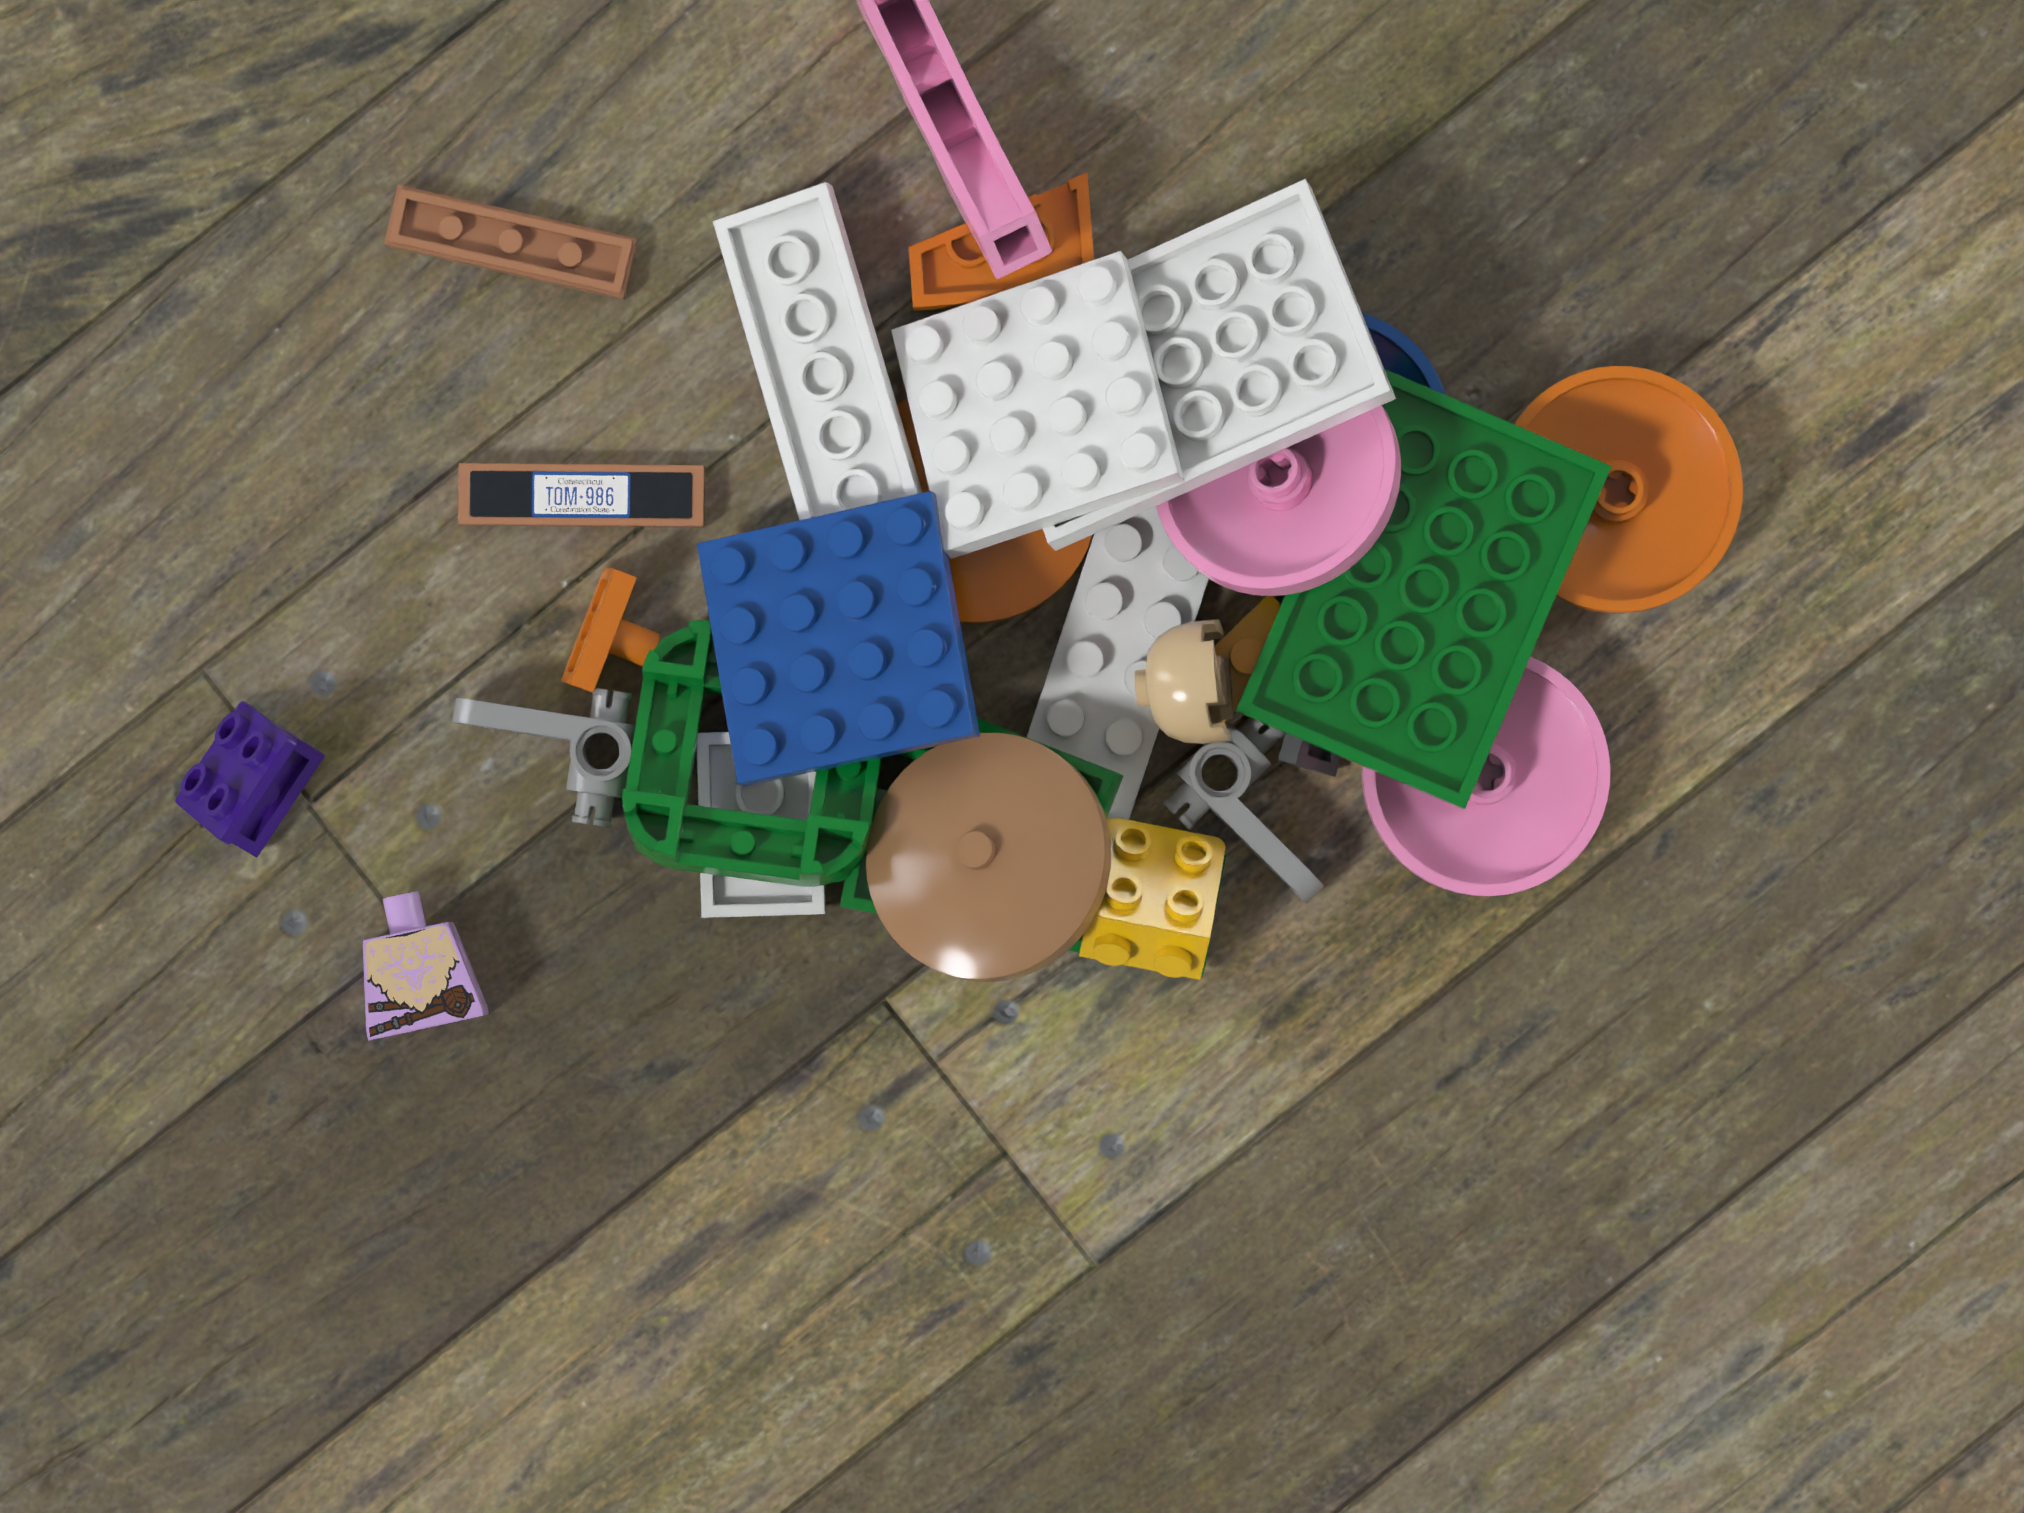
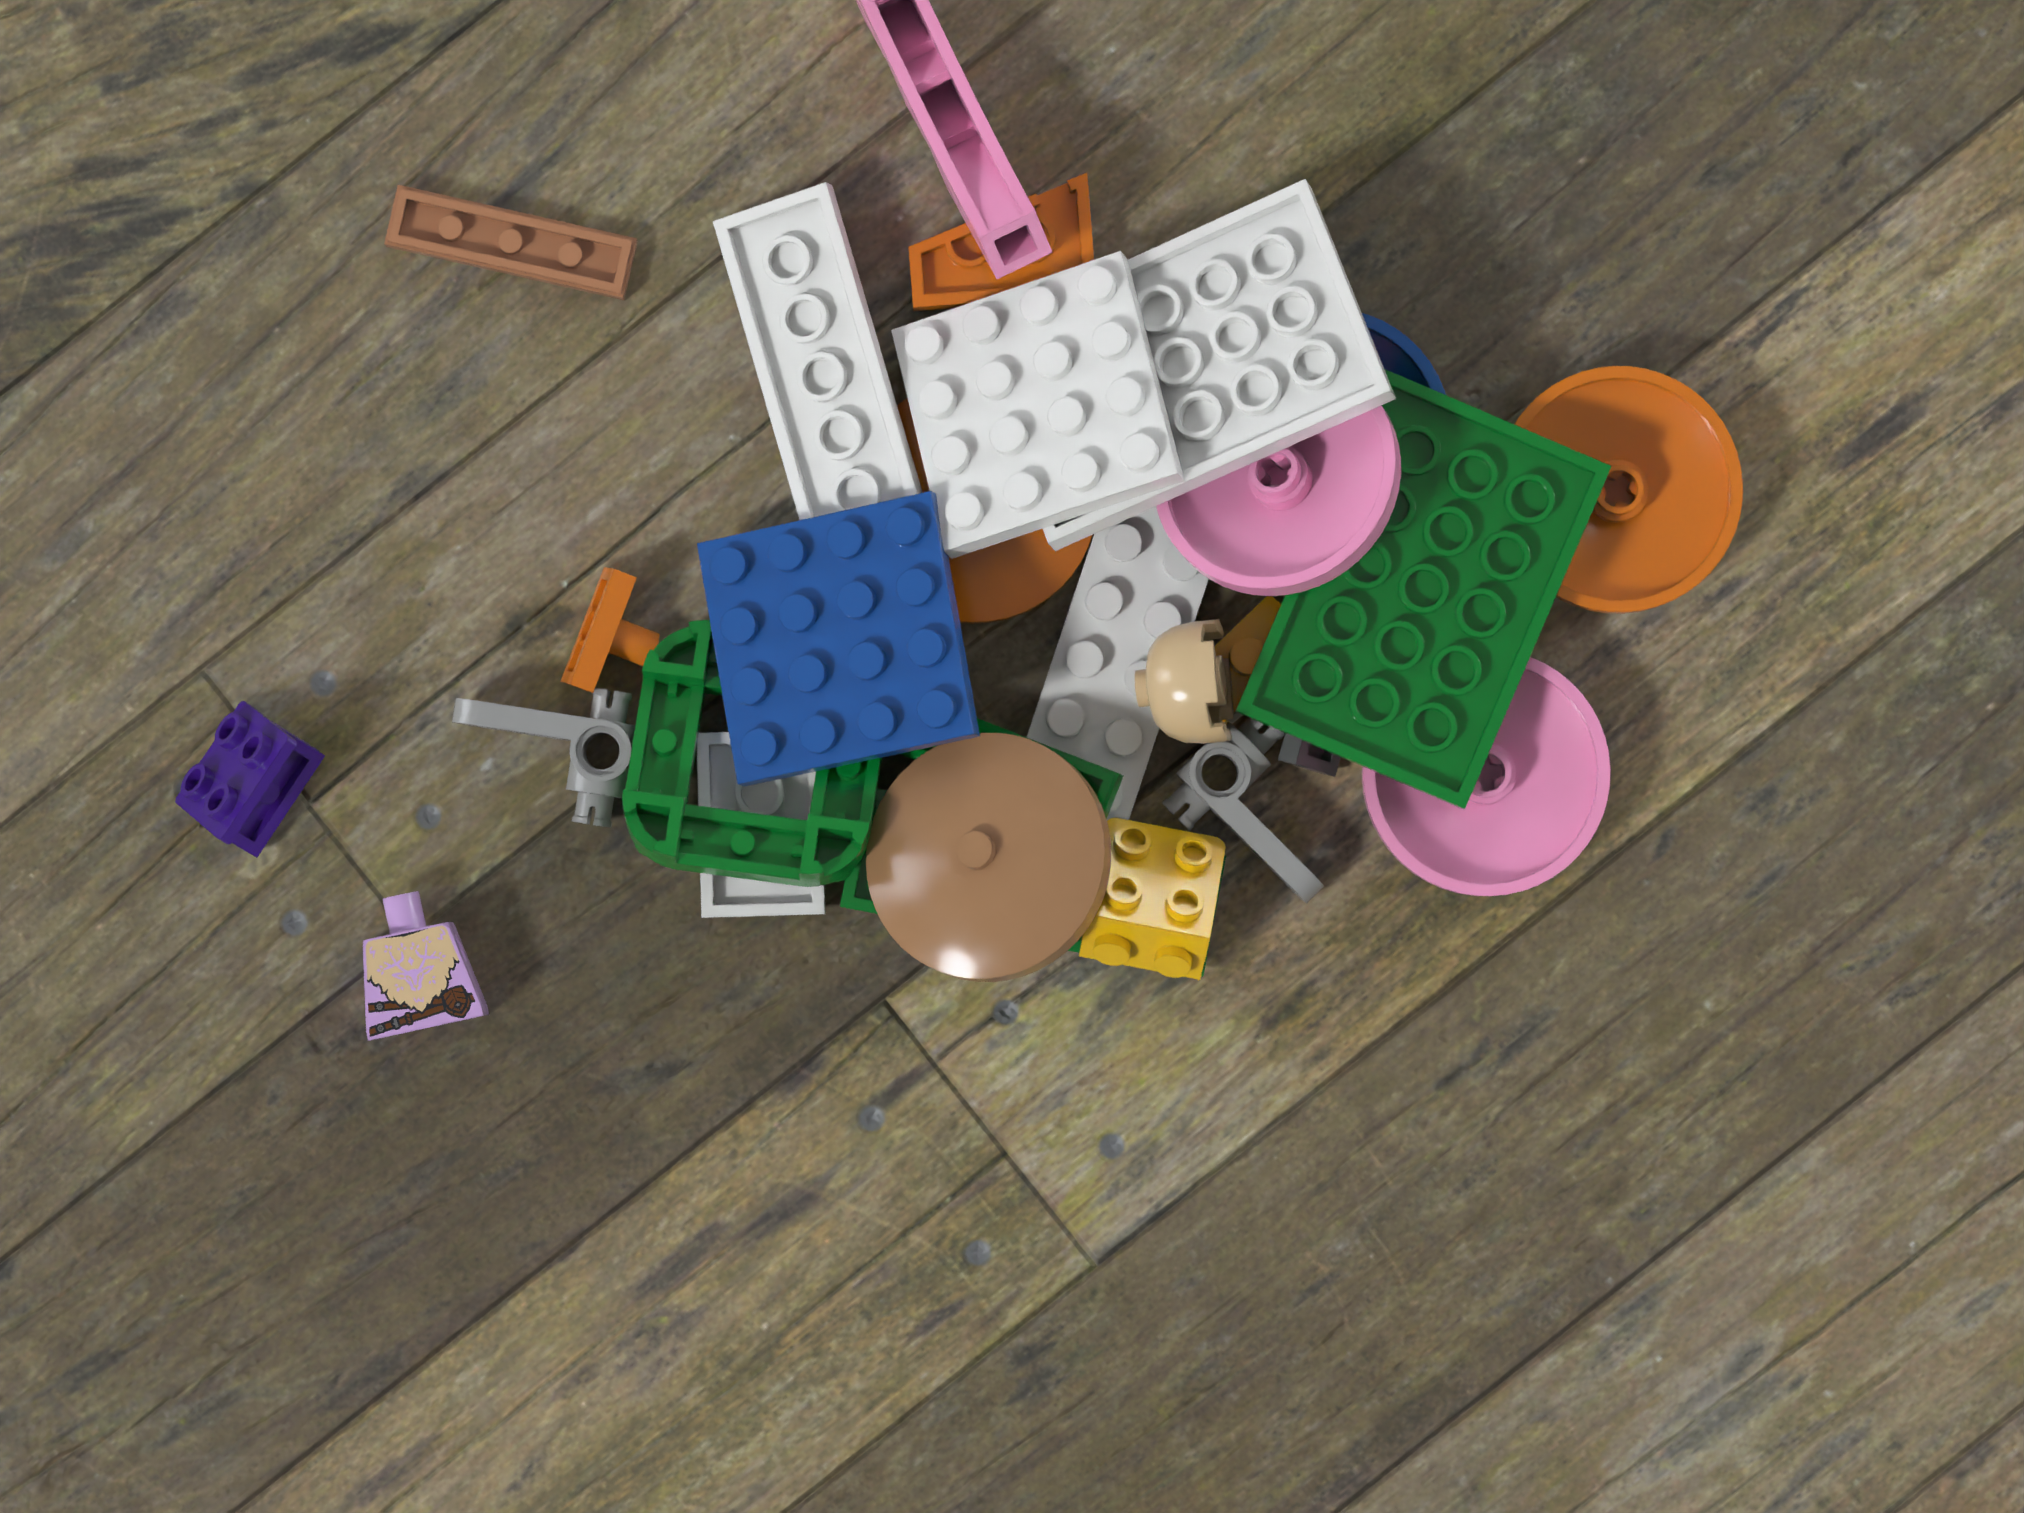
tile [458,463,705,528] -> none

